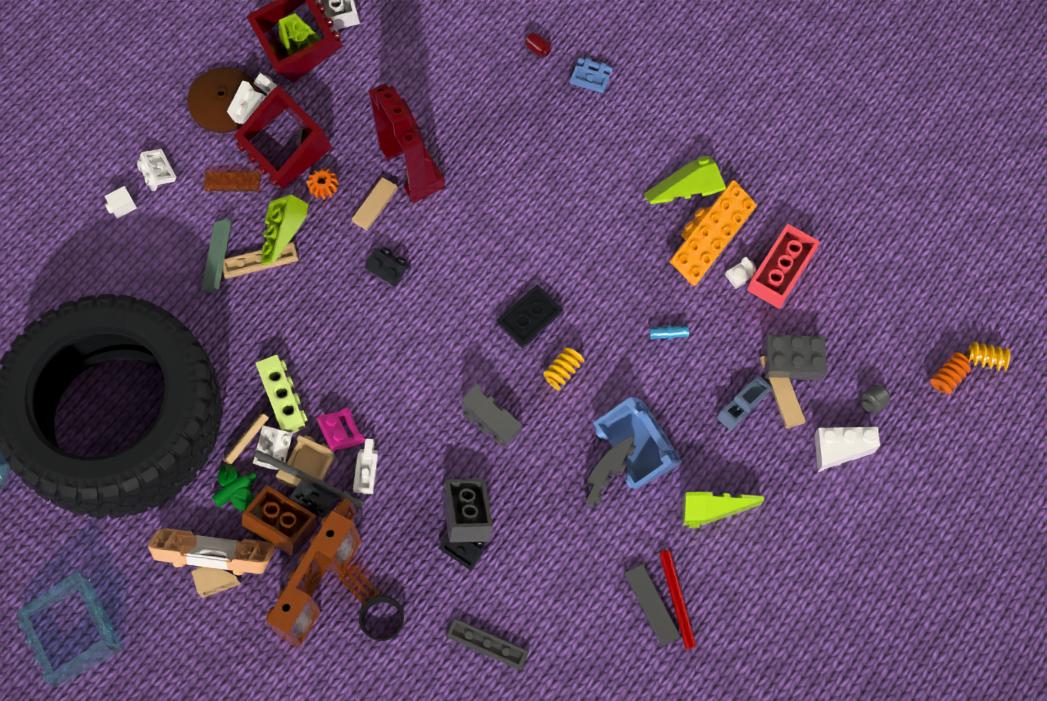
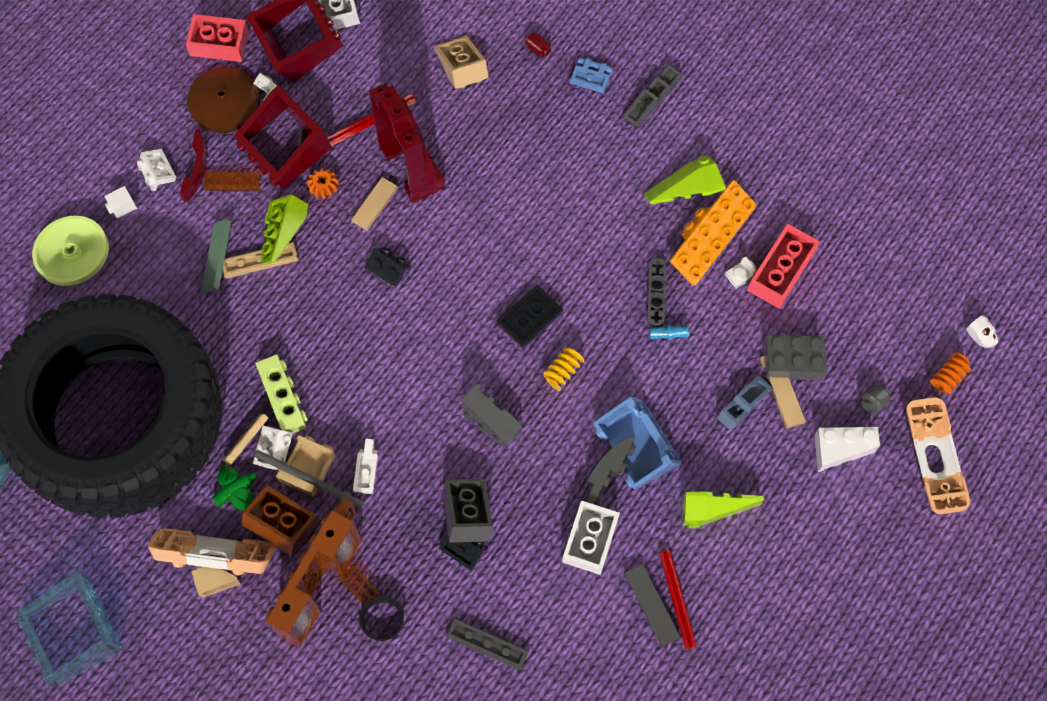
white bracket [227,81,265,125] -> none
lime wedge [279,13,321,56] -> none
black bracket [289,477,337,518] -> none
dark pink plate [317,408,365,451] -> none
yellow piece [966,341,1010,371] -> none
none -> yellowish green dish [32,216,109,286]
none -> dark red slope [180,129,207,202]
none -> coral brick [186,14,249,62]
none -> red axle [327,93,416,146]
none -> tan slope [434,36,488,89]
none -> white brick [562,501,620,575]
none -> dark grey slope [623,64,683,128]
none -> dark grey beam [647,258,666,327]
none -> light nougat piece [906,398,970,514]
none -> white rock [966,315,998,348]

